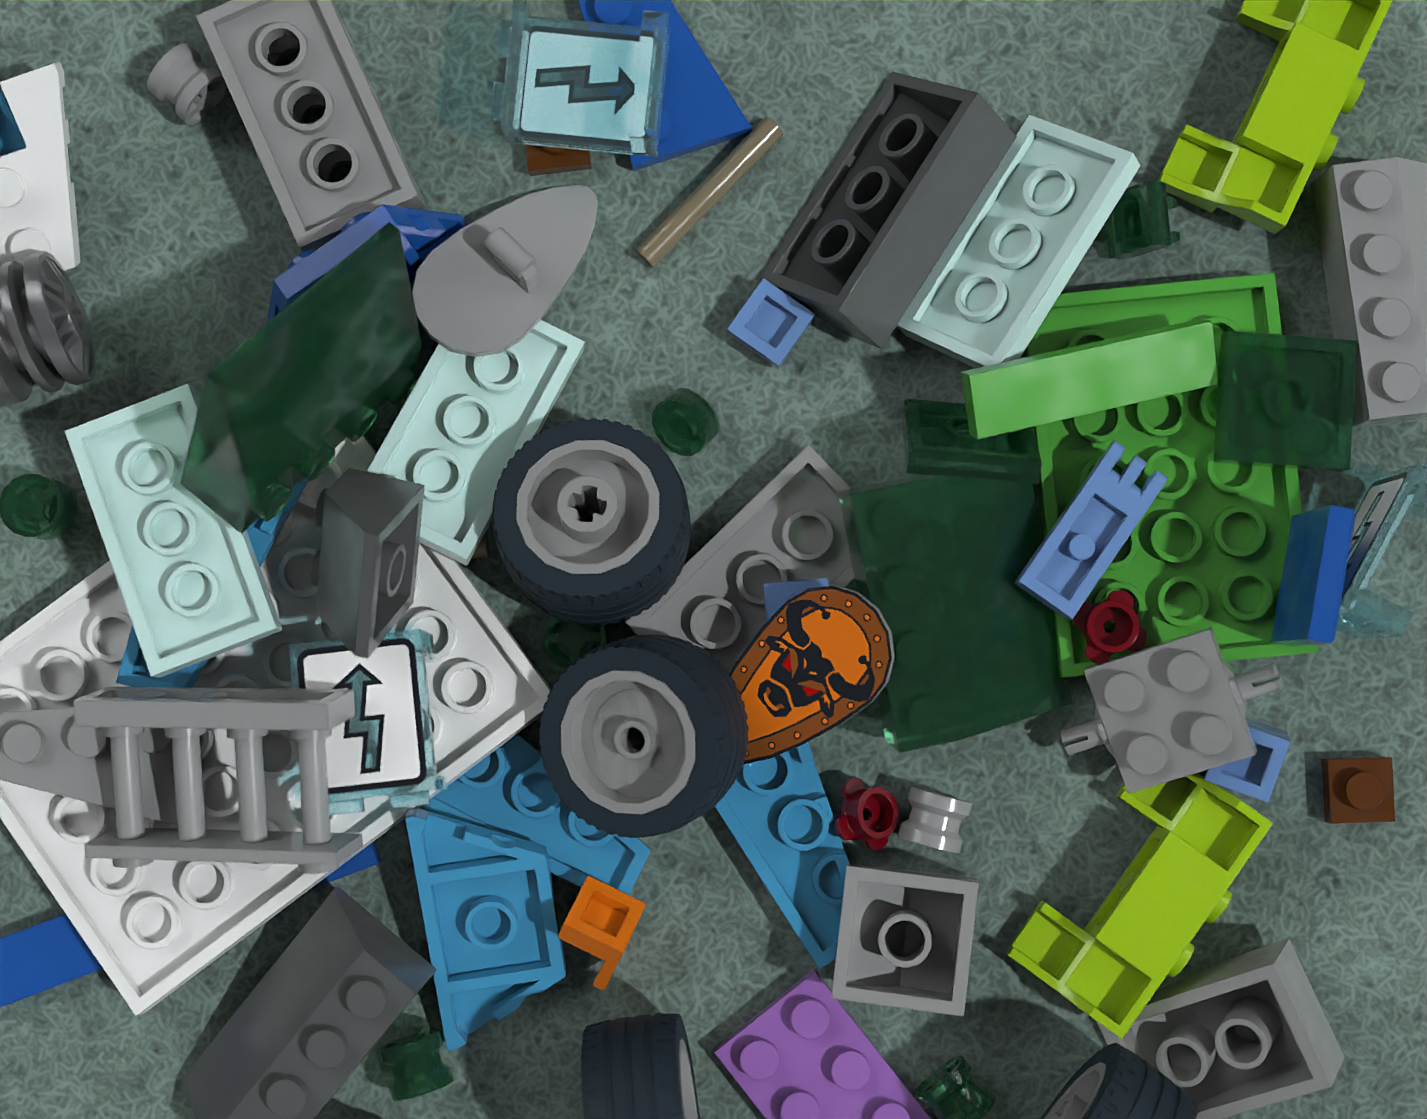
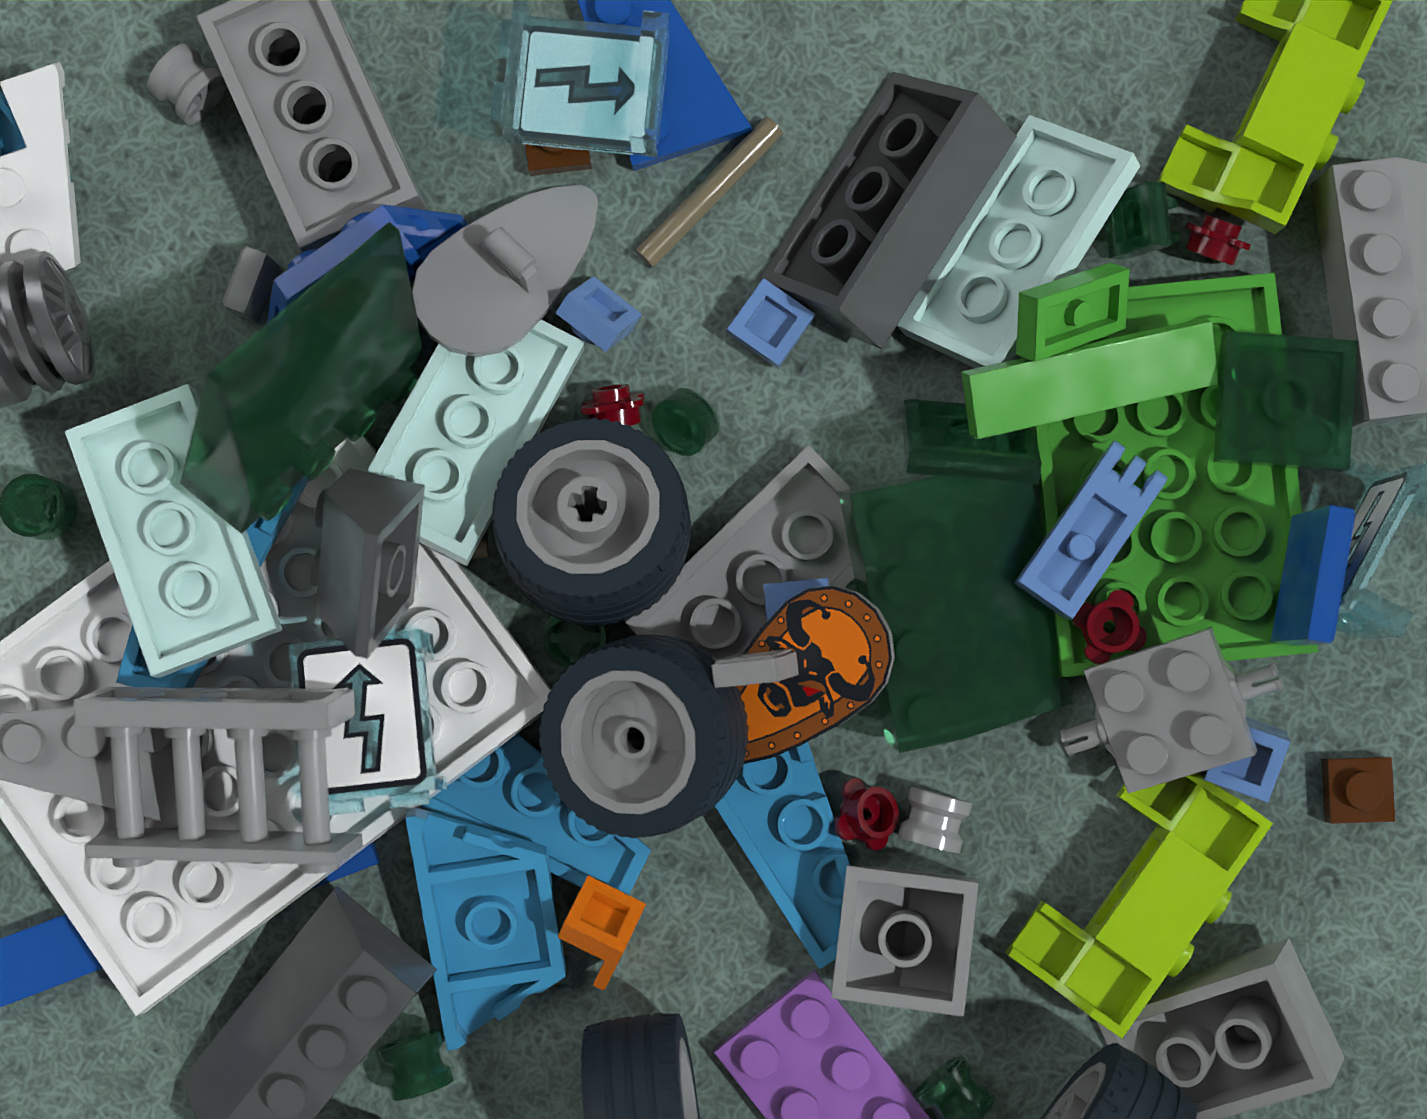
none -> light grey tile [222,246,280,324]
none -> medium blue plate [556,276,642,352]
none -> dark red plate [580,384,644,426]
none -> light grey tile [712,649,799,688]
none -> bright green plate [1016,263,1130,362]
none -> dark red plate [1185,215,1251,266]

